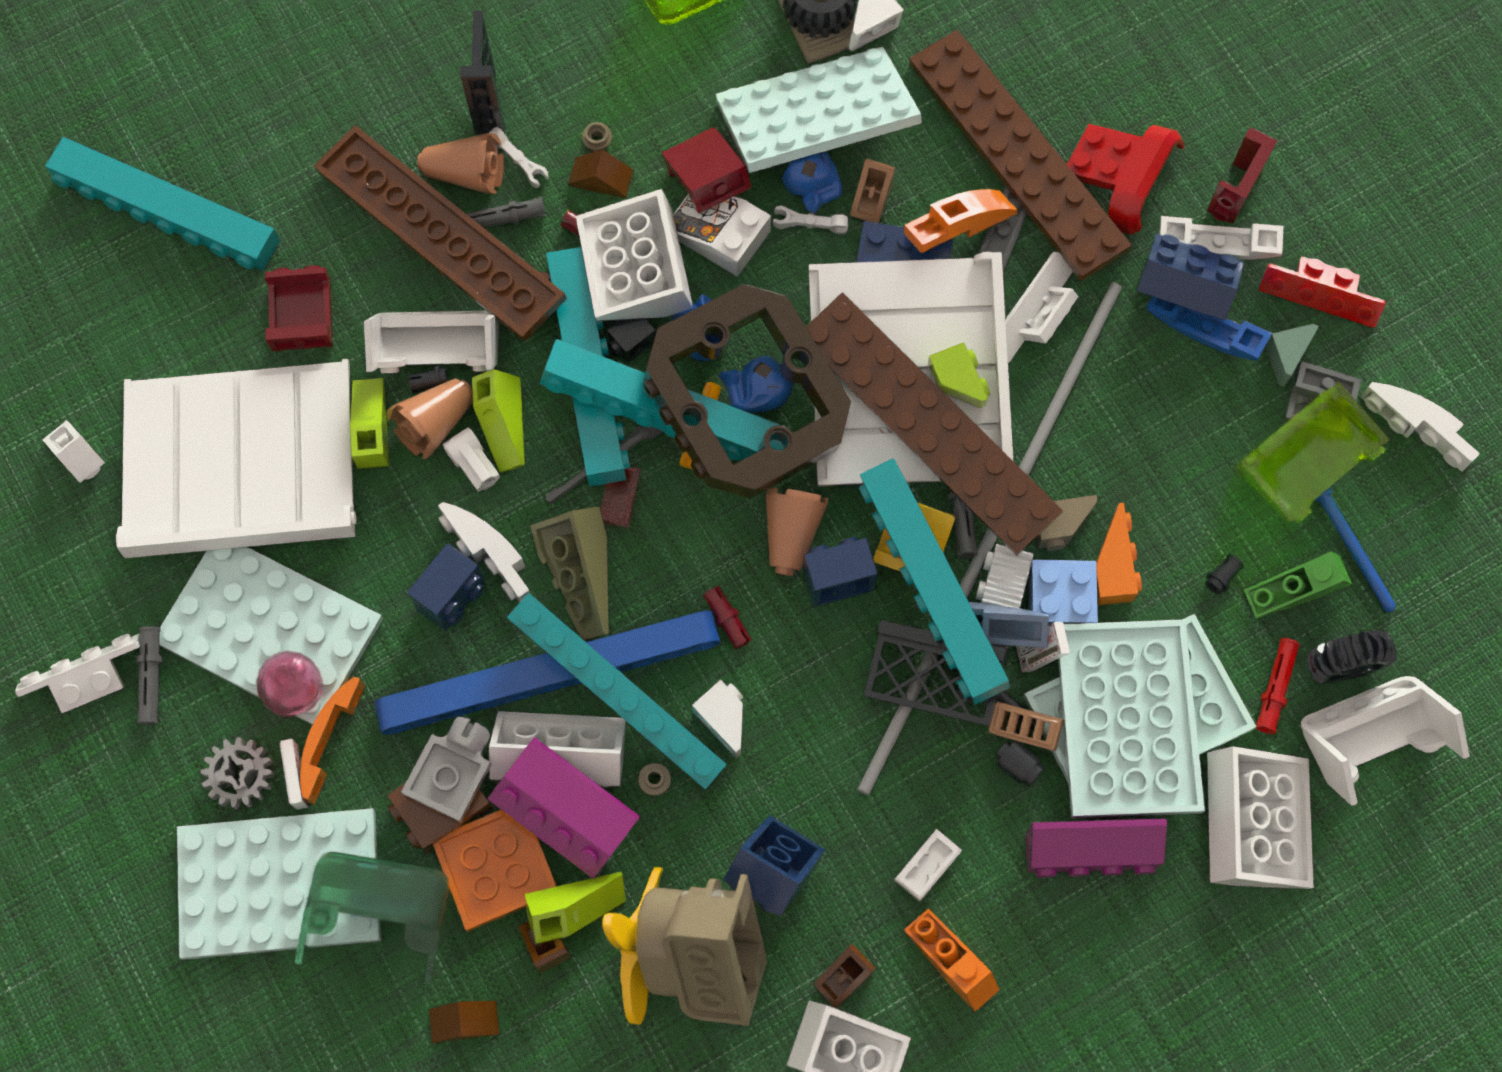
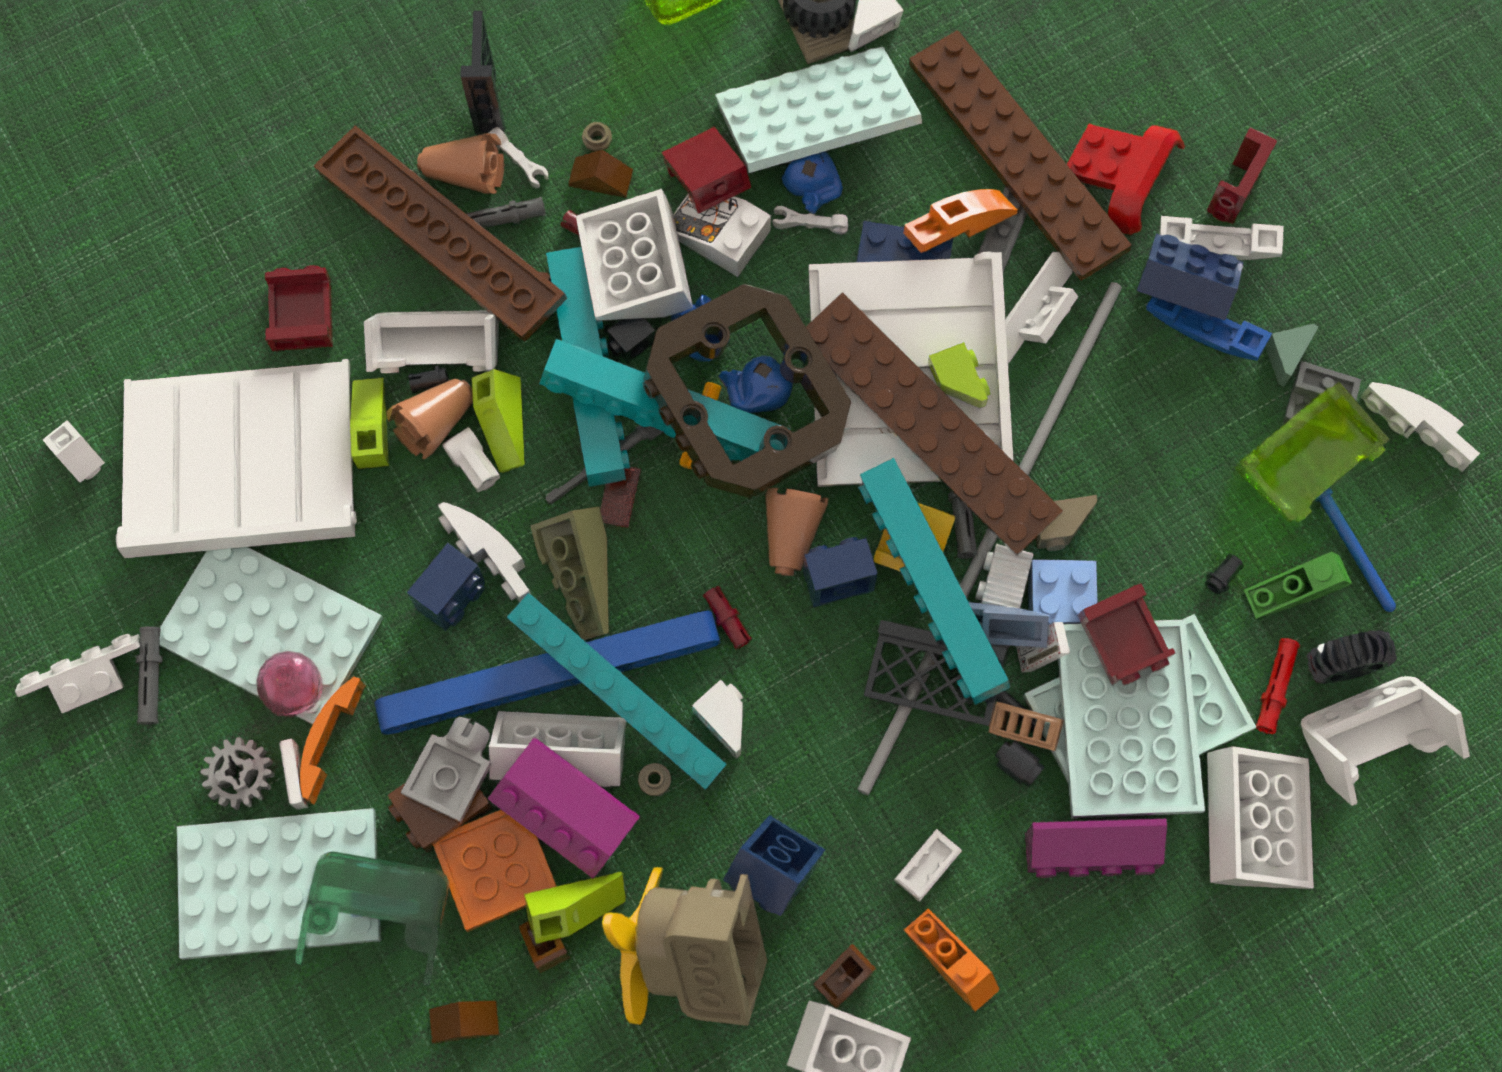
teal brick [45,137,280,271] -> none
medium nougat slope [850,158,895,223] -> none
orange slope [1096,503,1142,605] -> none
red bracket [1259,256,1386,327] -> none
none -> dark red panel [1077,583,1176,686]

